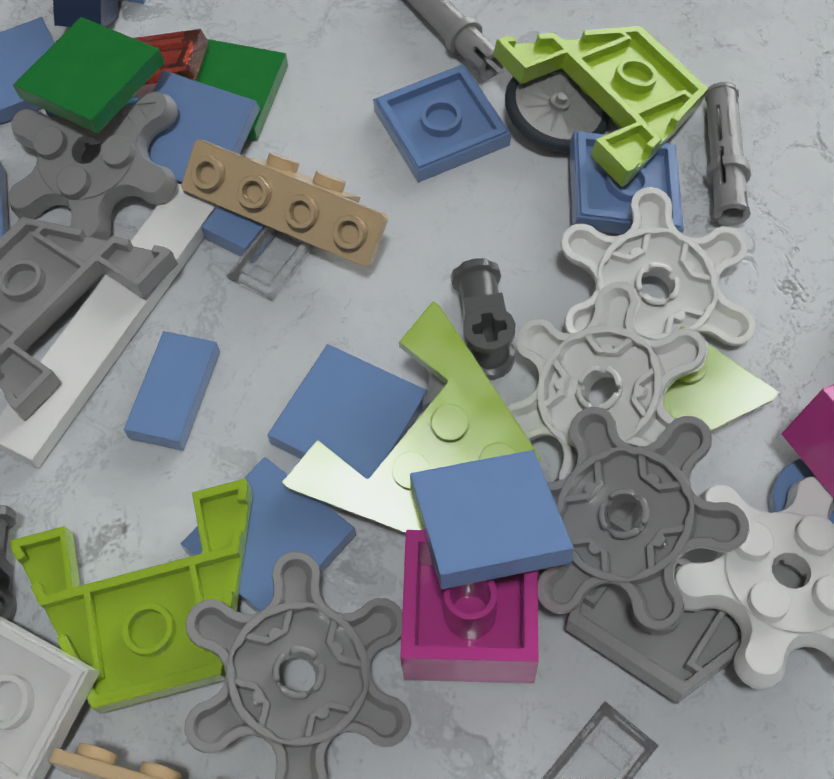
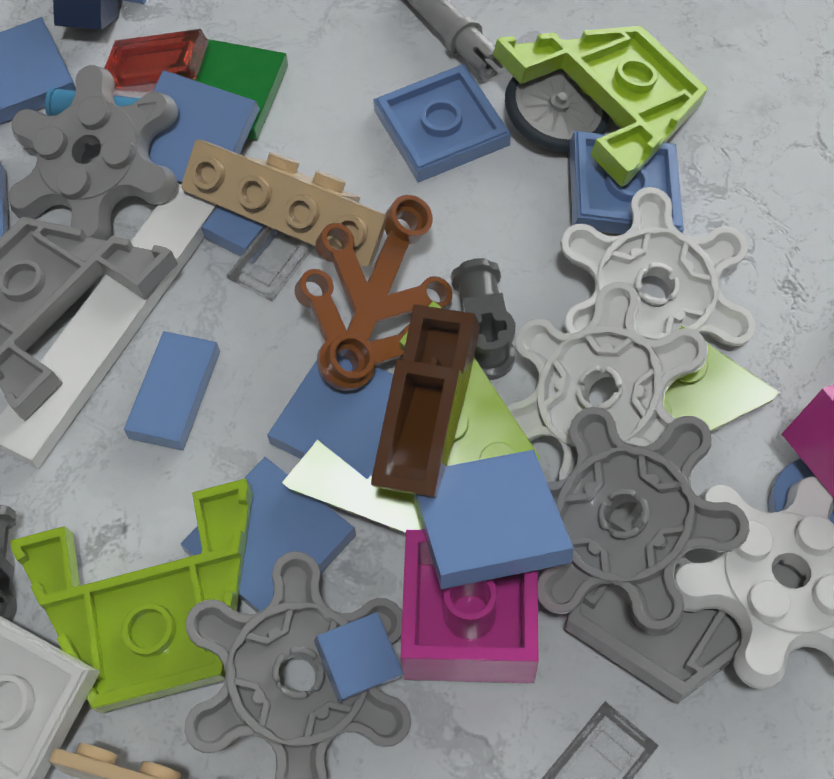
green tile [13,17,165,133] -> none
light grey pin [705,82,751,226] -> none
none -> dark orange plant [294,195,453,391]
none -> medium blue tile [313,612,404,703]
none -> reddish brown slope [370,304,480,498]

